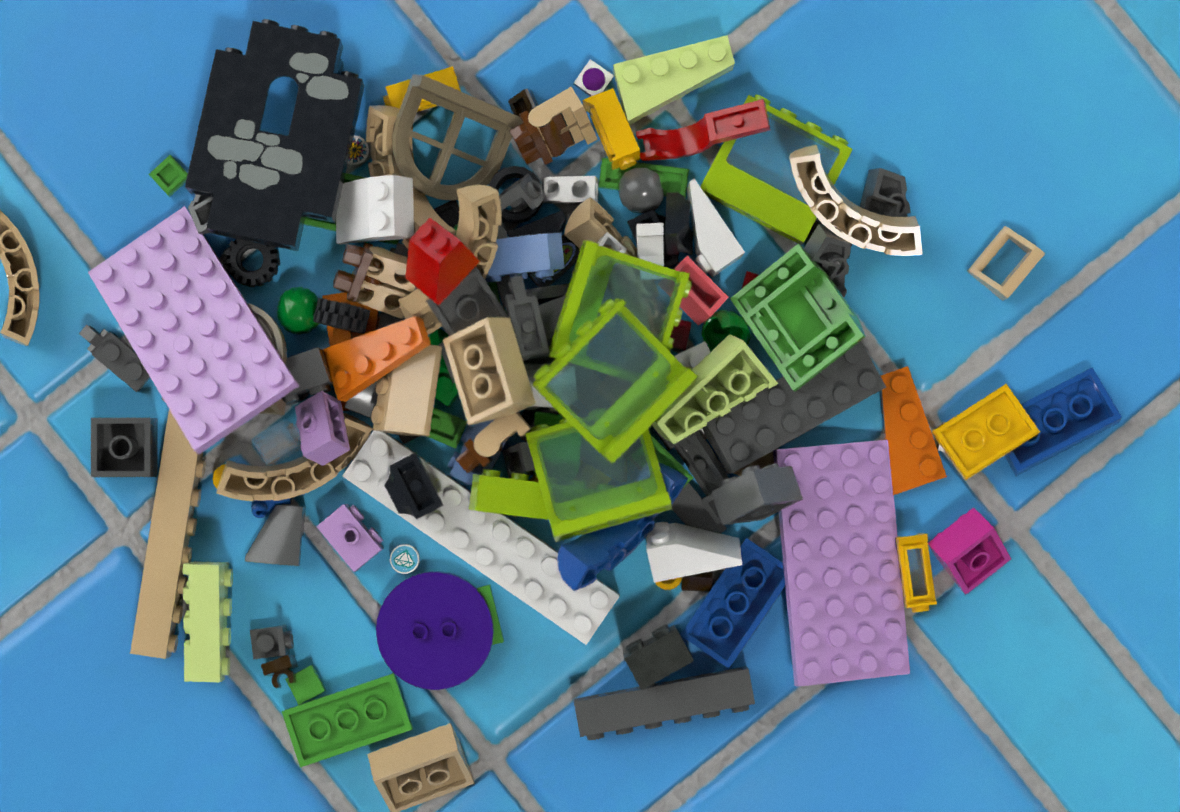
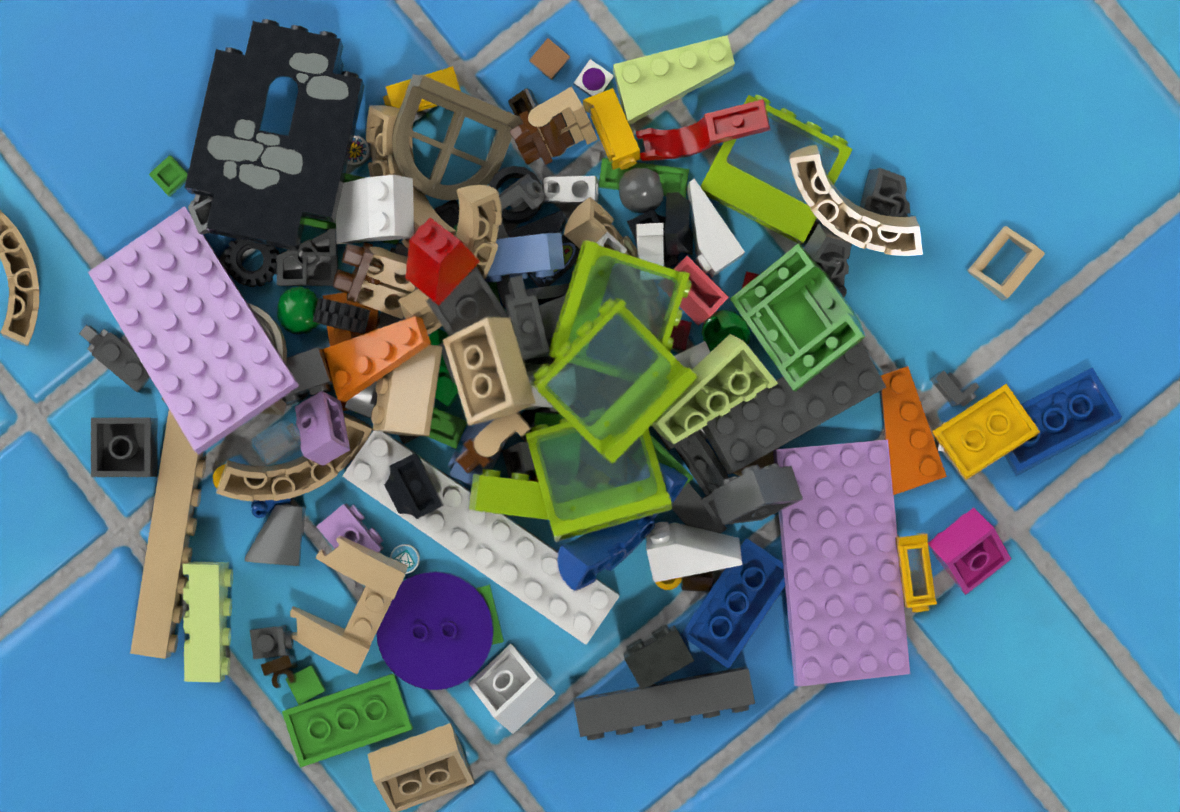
none -> dark grey slope [277,229,338,286]
none -> tan wedge [290,536,408,674]
none -> white slope [468,643,556,734]
none -> medium nougat tile [529,38,570,81]
none -> dark grey bracket [930,371,979,407]

